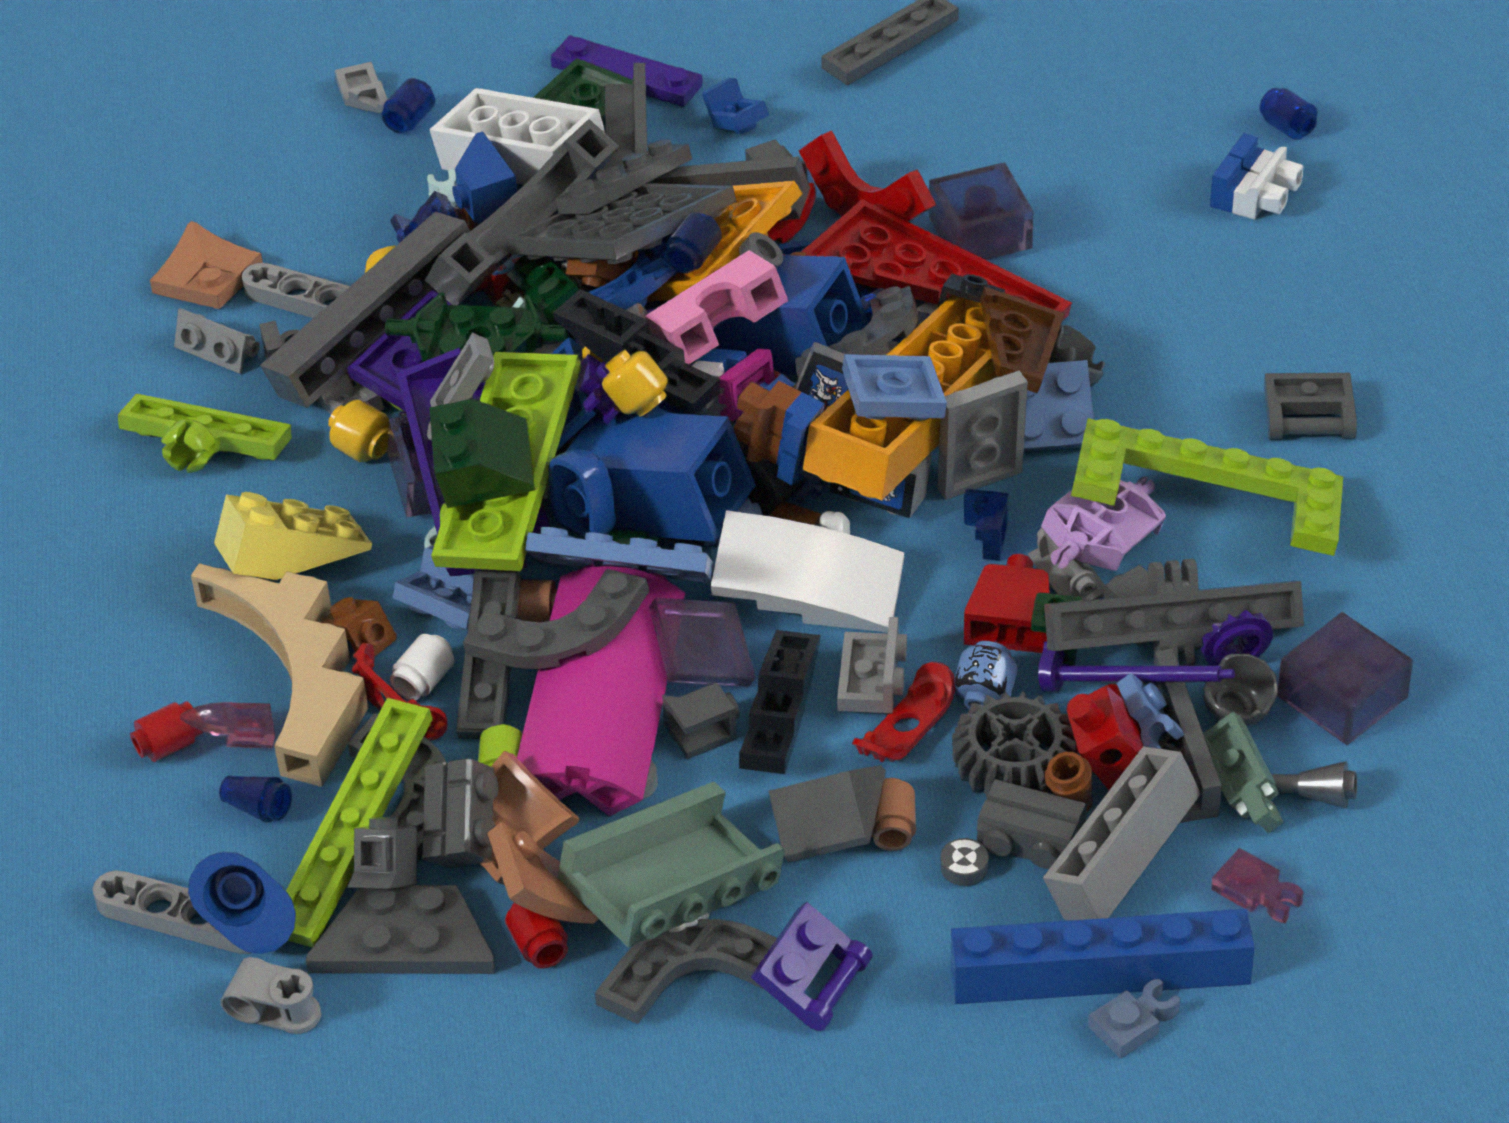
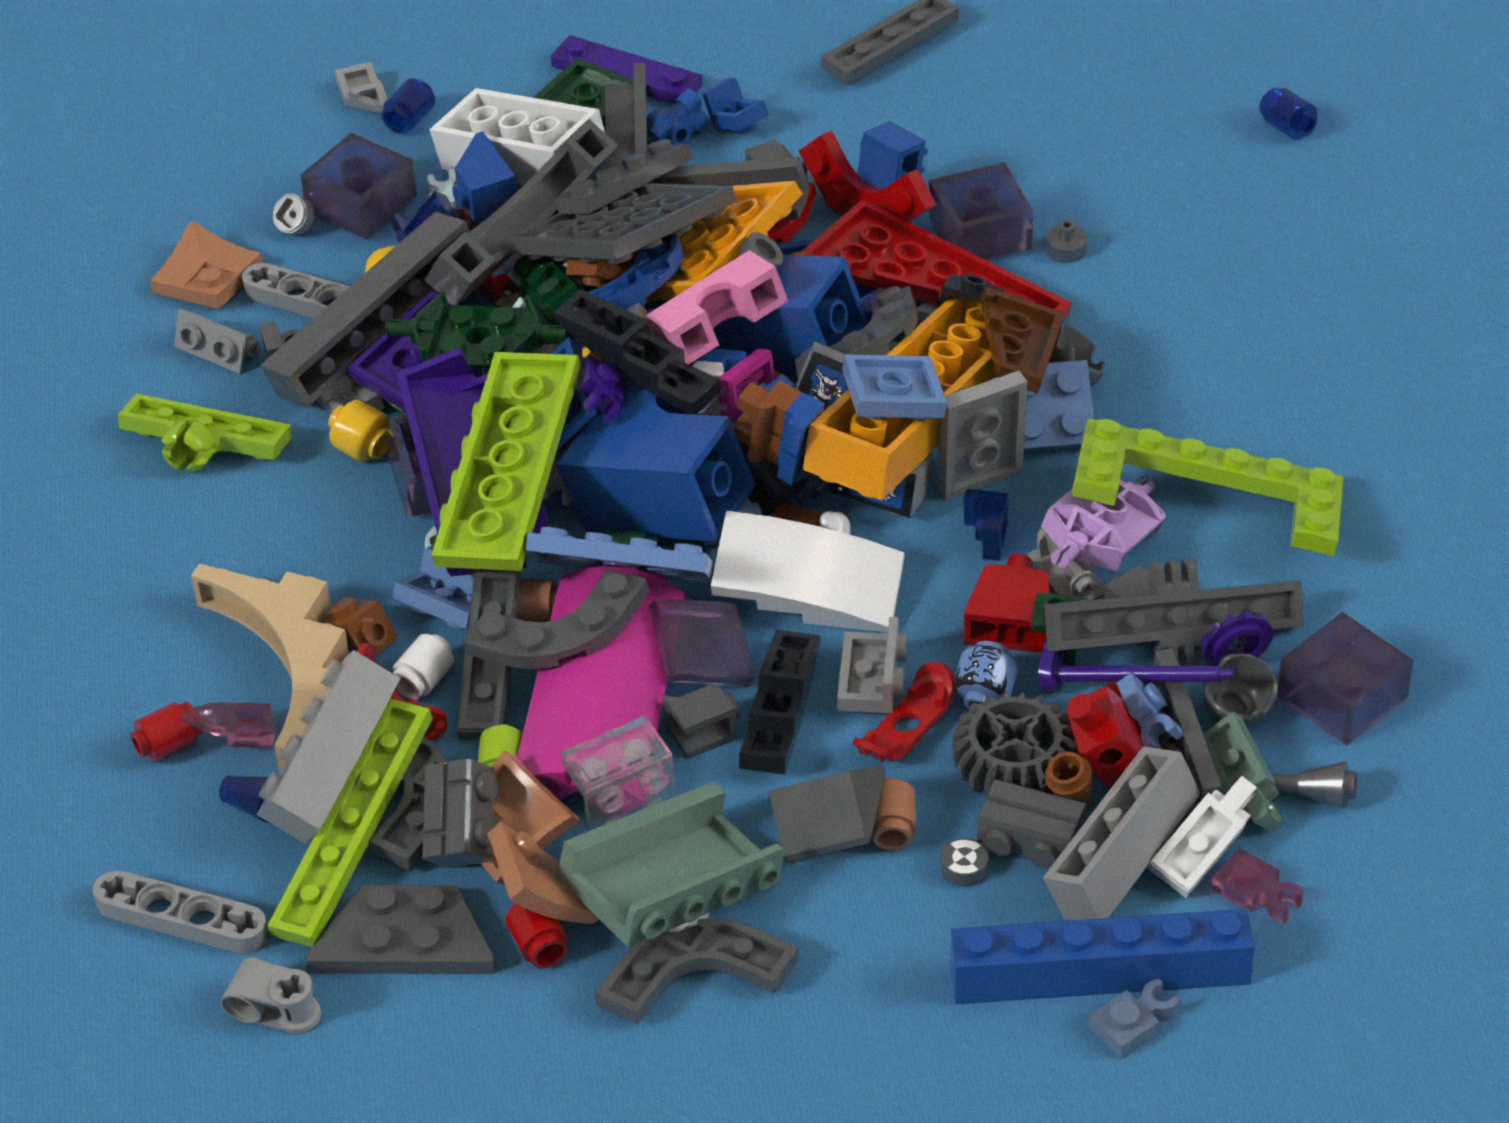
blue piece [188,851,296,954] -> none
light yellow slope [214,492,372,580] -> none
dark grey window [348,817,417,889] -> none
light grey hinge [427,333,494,440] -> none
dark green slope [429,398,535,508] -> none
blue piece [549,449,617,537] -> none
yellow head [602,349,668,417] -> none
clear blue brick [664,212,722,273] -> none
dark purple plate [751,902,873,1031] -> none
white hips [1210,133,1304,220] -> none
dark grey plate [1264,373,1357,439] -> none
none -> light grey brick [257,650,401,844]
none -> light grey tile [273,194,314,236]
none -> clear purple brick [300,133,417,240]
none -> clear bracket [561,716,675,832]
none -> blue plate [646,89,709,144]
none -> blue brick [857,121,928,188]
none -> flat silver tile [1046,220,1087,263]
none -> white hinge [1148,776,1257,898]

